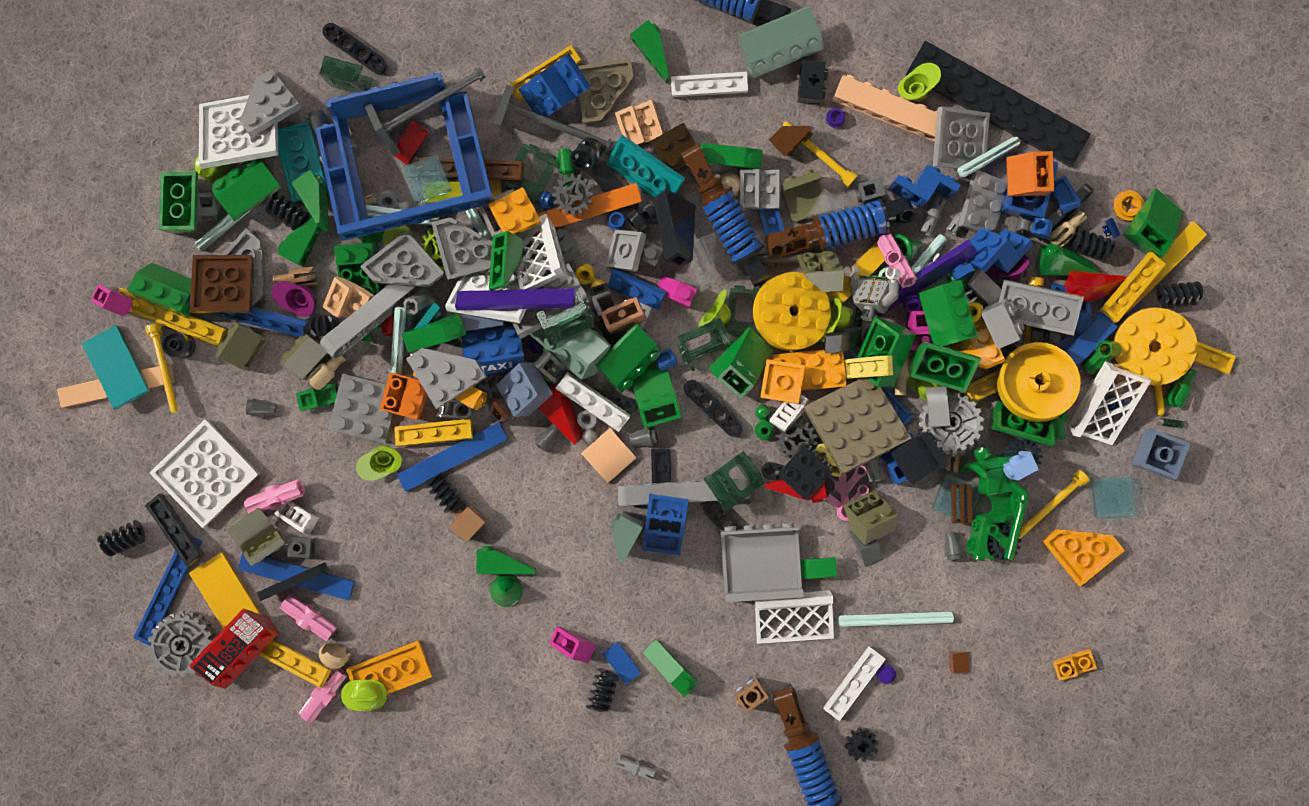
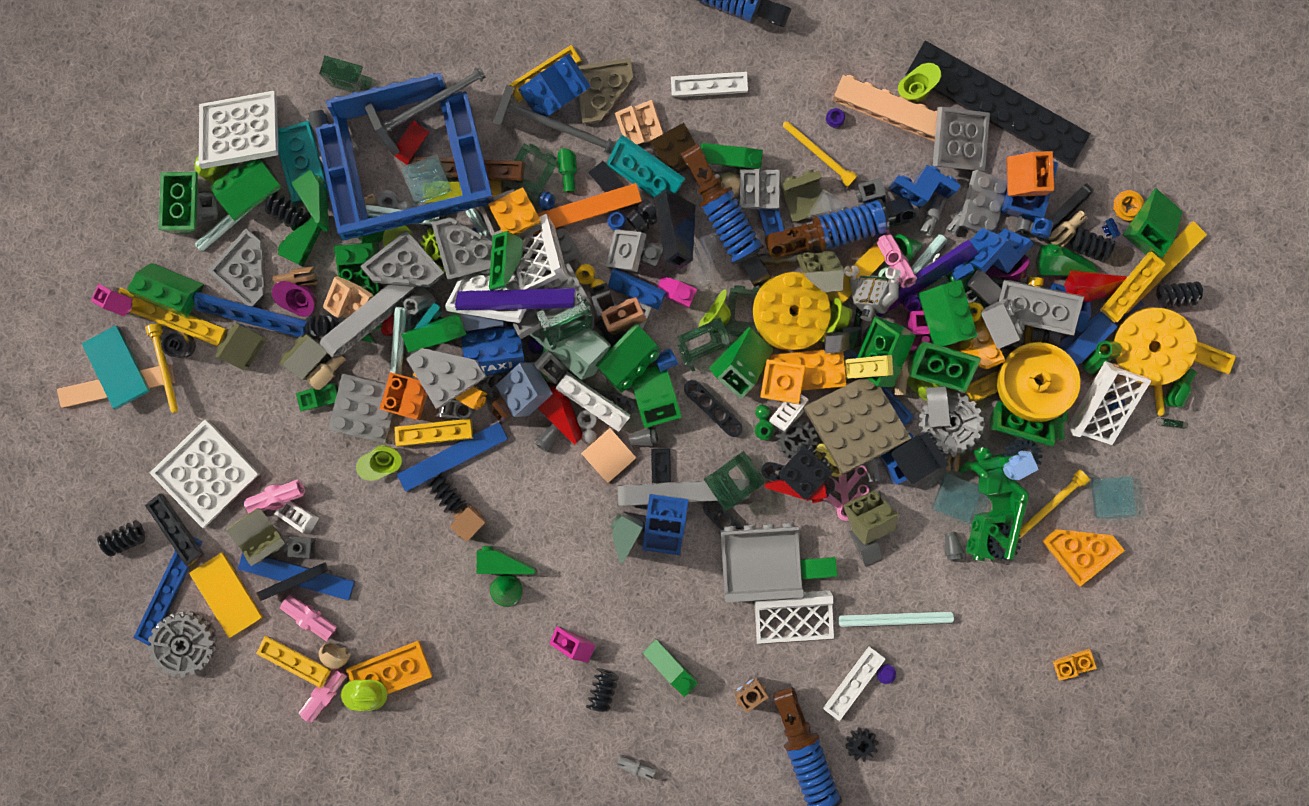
slope [189,608,279,689] -> none
reddish brown plate [190,255,254,313] -> none
light grey plate [240,69,301,138] -> none
dark grey cone [246,398,276,417] -> none
black beam [322,23,387,75] -> none
dark grey gear [552,173,595,217] -> none
black wheel [570,137,603,172] -> none
blue tile [602,641,641,685] -> none
green slope [630,20,669,83] -> none
sand green slope [738,6,824,78] -> none
reddish brown slope [769,126,815,157] -> none
black brick [797,60,828,105] -> none
dark orange slope [949,652,969,673] -> none
reddish brown tile [950,484,972,523] -> none
light aqua axle [957,137,1020,177] -> none
blue tile [1051,176,1082,214] -> none
sand blue brick [1131,429,1190,480] -> none

